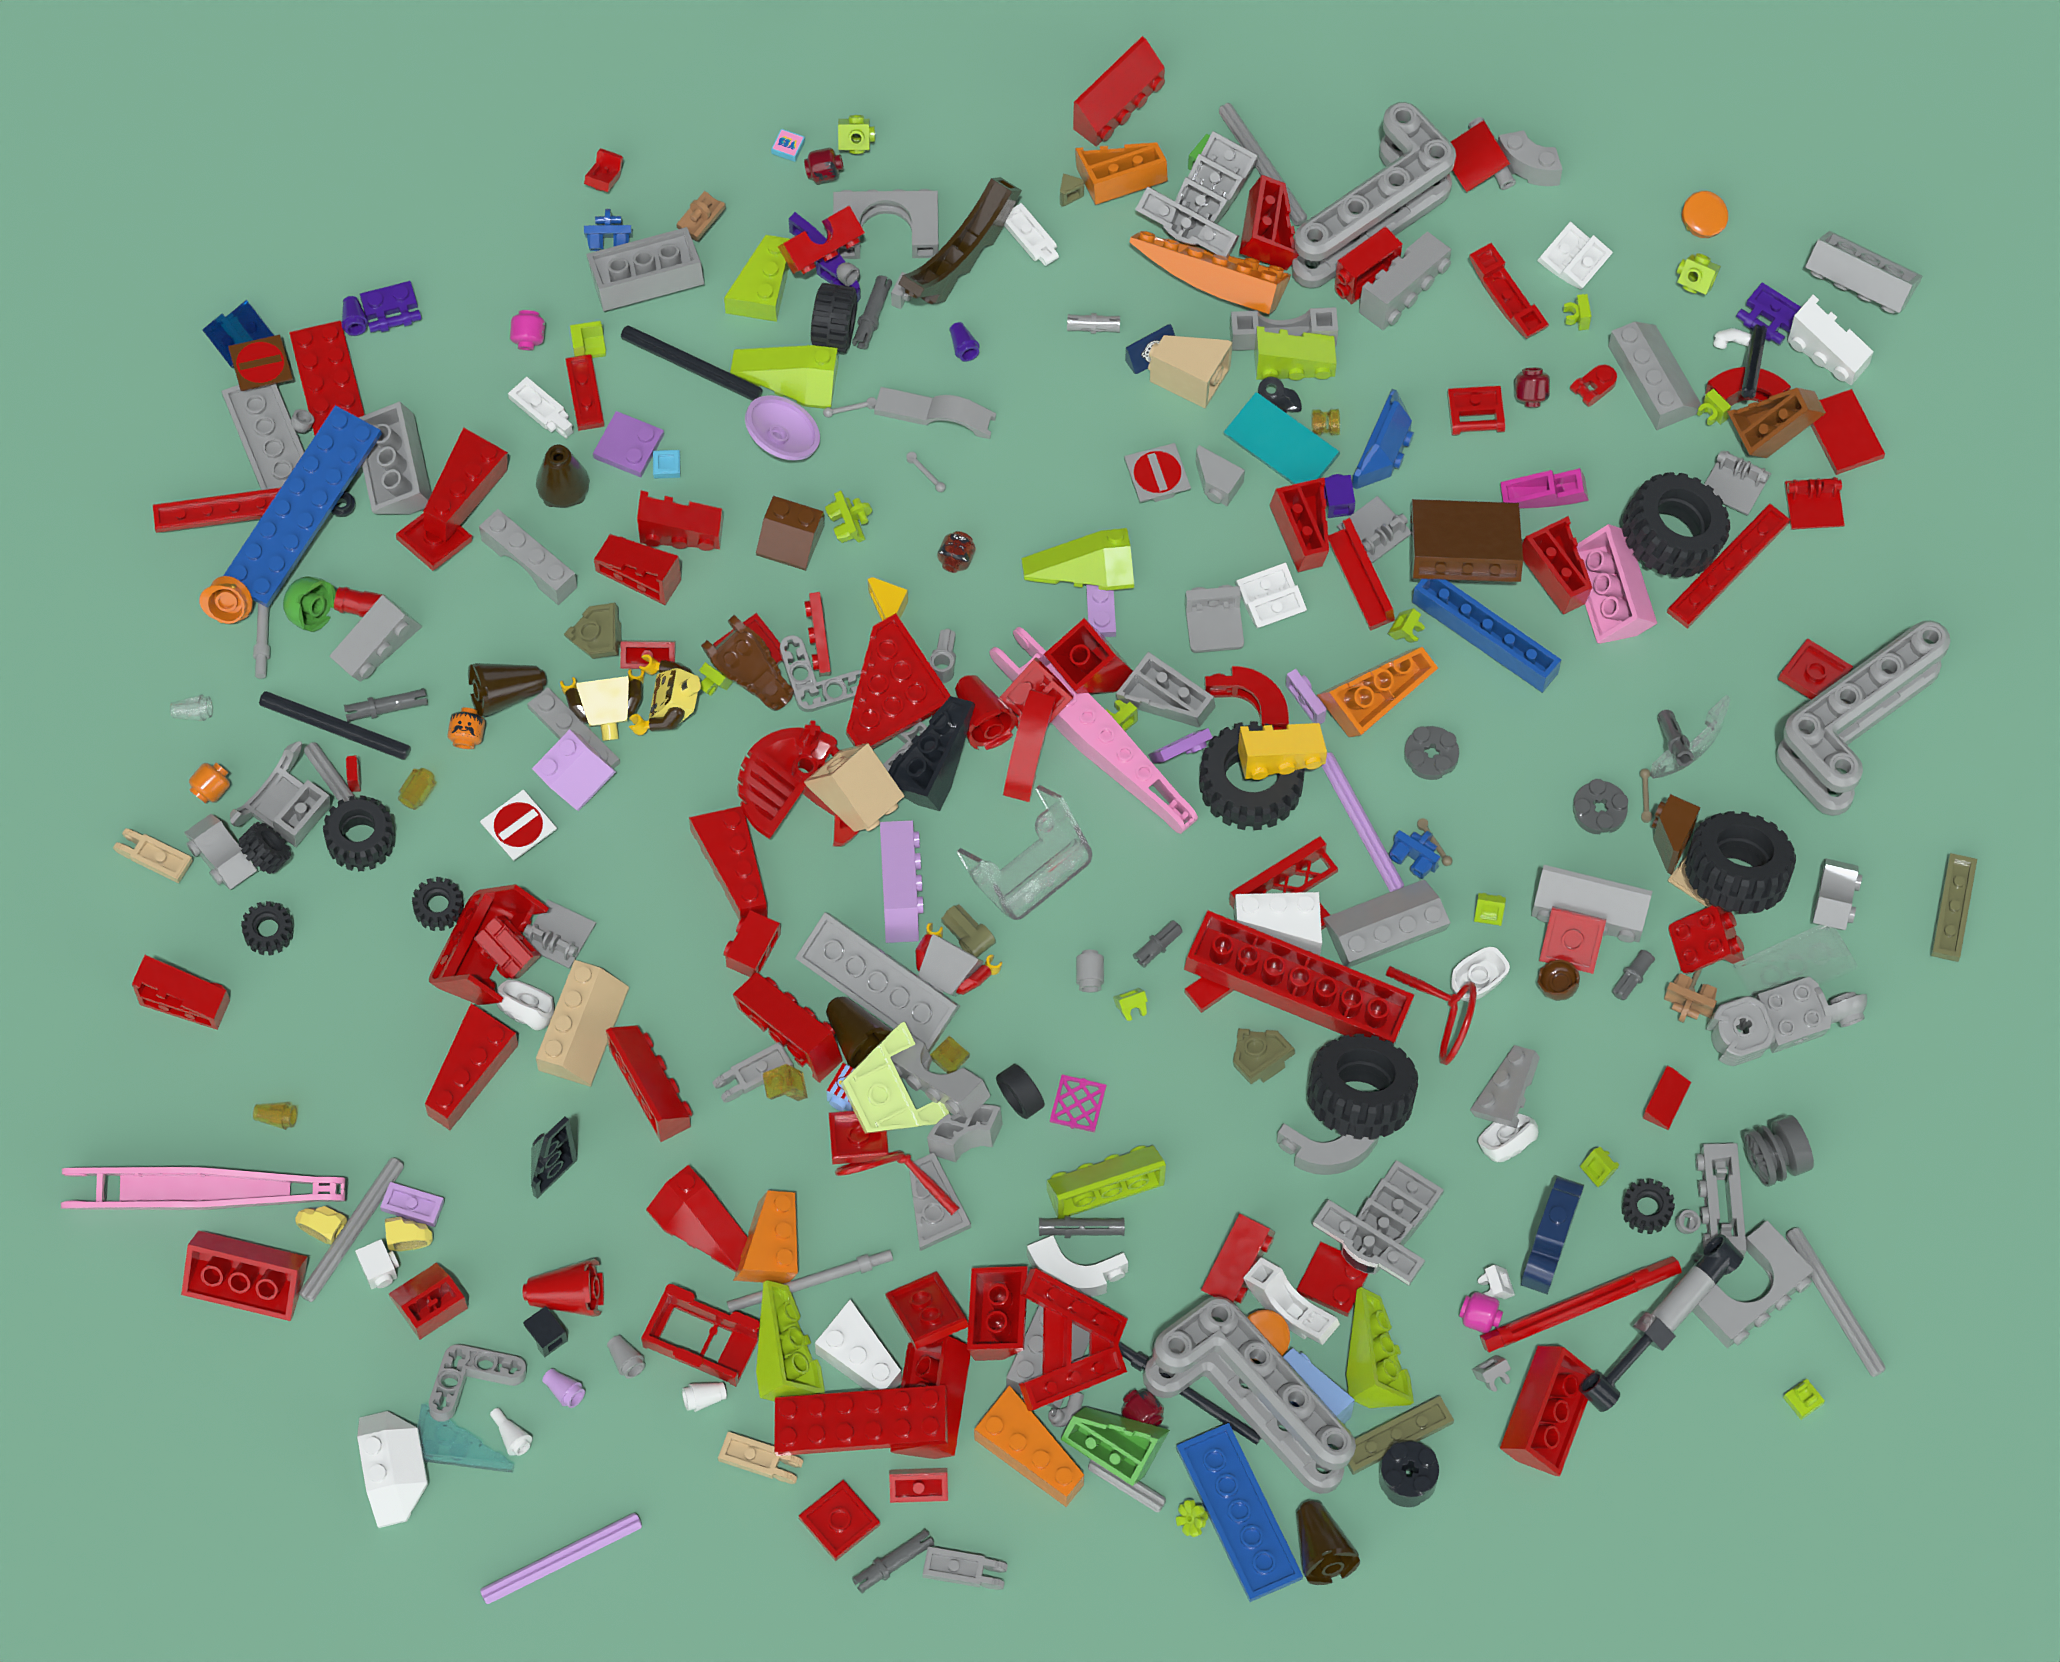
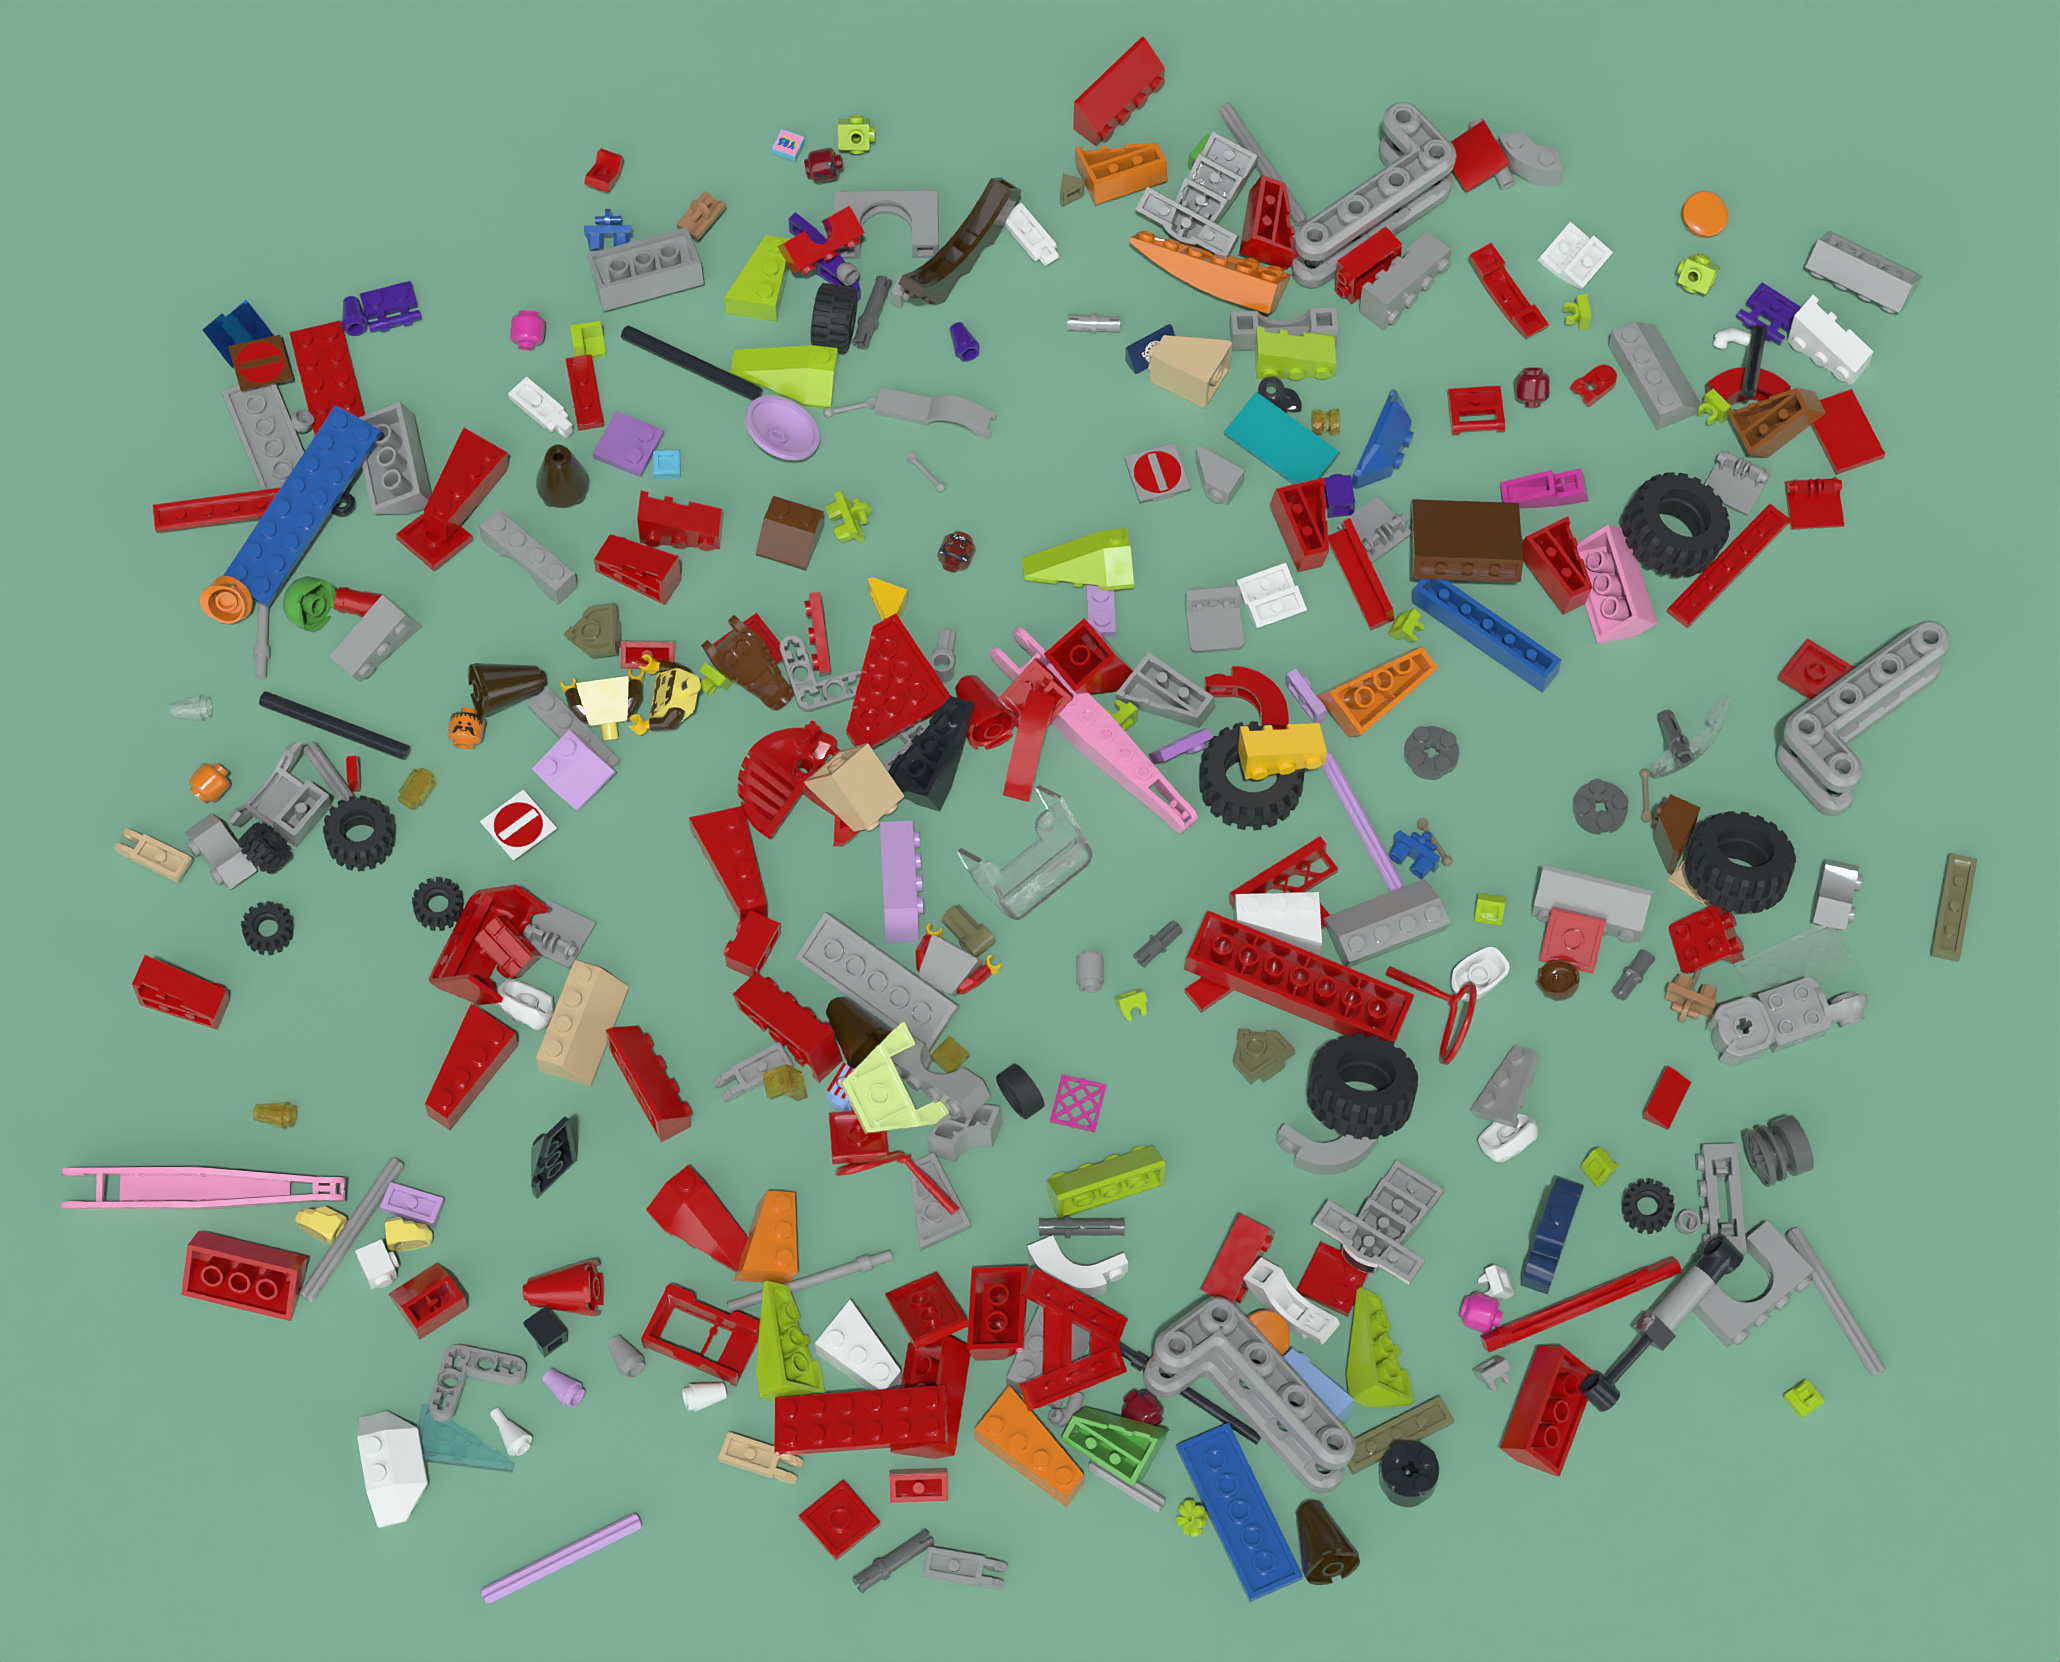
dark grey pin [344,688,428,722] -> none

